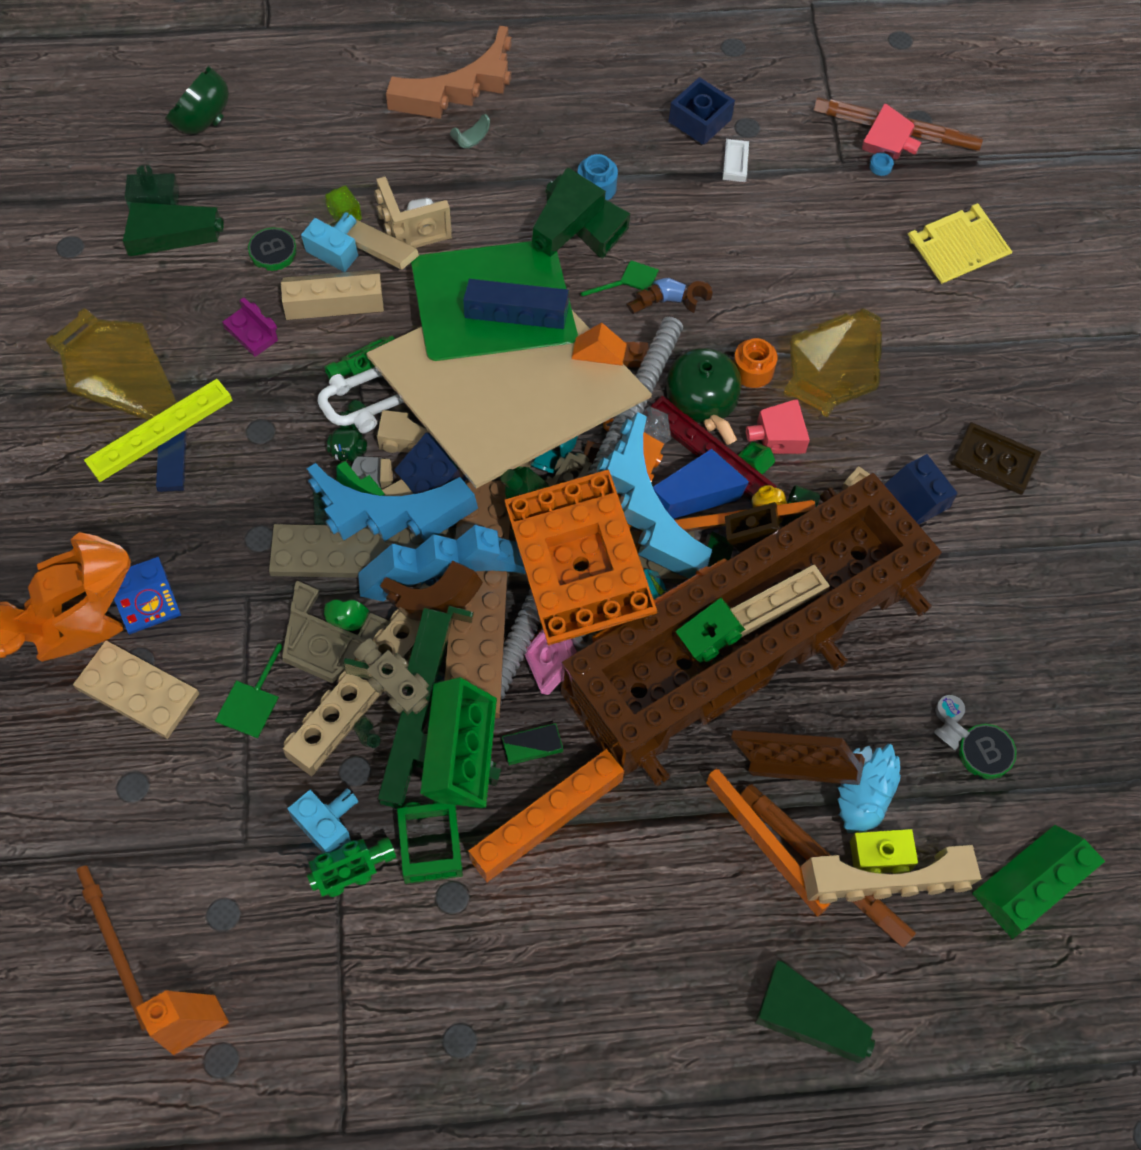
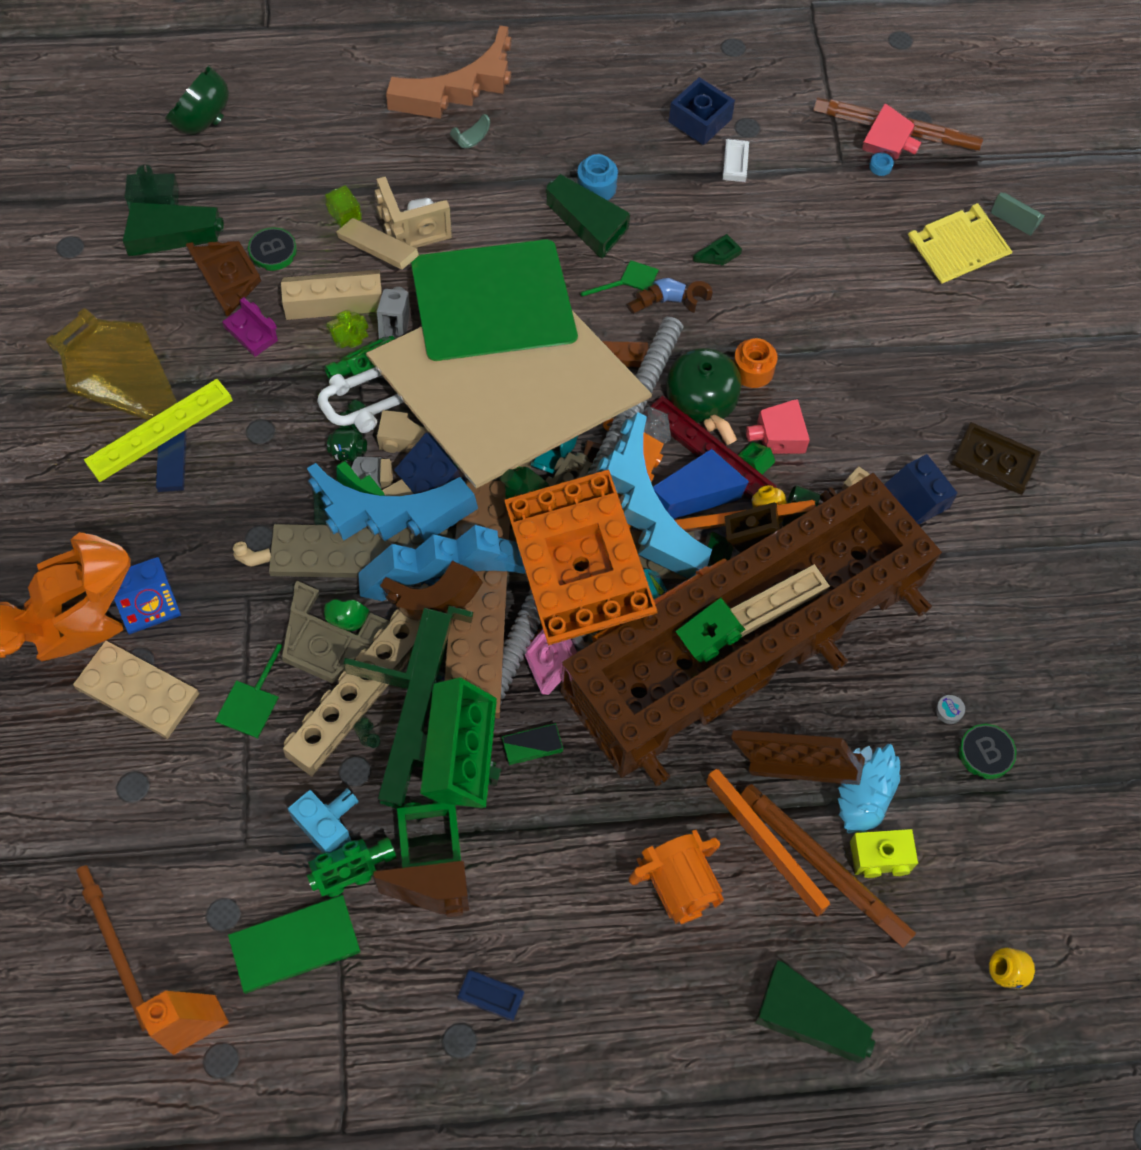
medium azure brick [301,212,359,272] -> none
dark tan brick [353,638,429,715] -> none
dark blue brick [463,279,569,329] -> none
orange brick [468,749,624,882] -> none
dark green slope [532,167,606,257] -> none
orange slope [572,323,626,366] -> none
clear yellow windscreen [783,309,882,418] -> none
tan arch [801,845,981,904] -> none
light grey wheel [934,716,970,750] -> none
green slope [972,825,1105,940] -> none
none -> reddish brown wing [186,241,261,316]
none -> green tile [228,895,361,994]
none -> tan arm [233,542,271,567]
none -> clear neon green brick [326,310,369,348]
none -> reddish brown slope [374,861,469,917]
none -> light grey torso [377,287,410,339]
none -> dark blue tile [457,969,525,1022]
none -> orange container [628,830,724,924]
none -> dark green tile [693,234,742,265]
none -> yellow head [989,948,1035,989]
none -> sand green panel [991,192,1045,236]

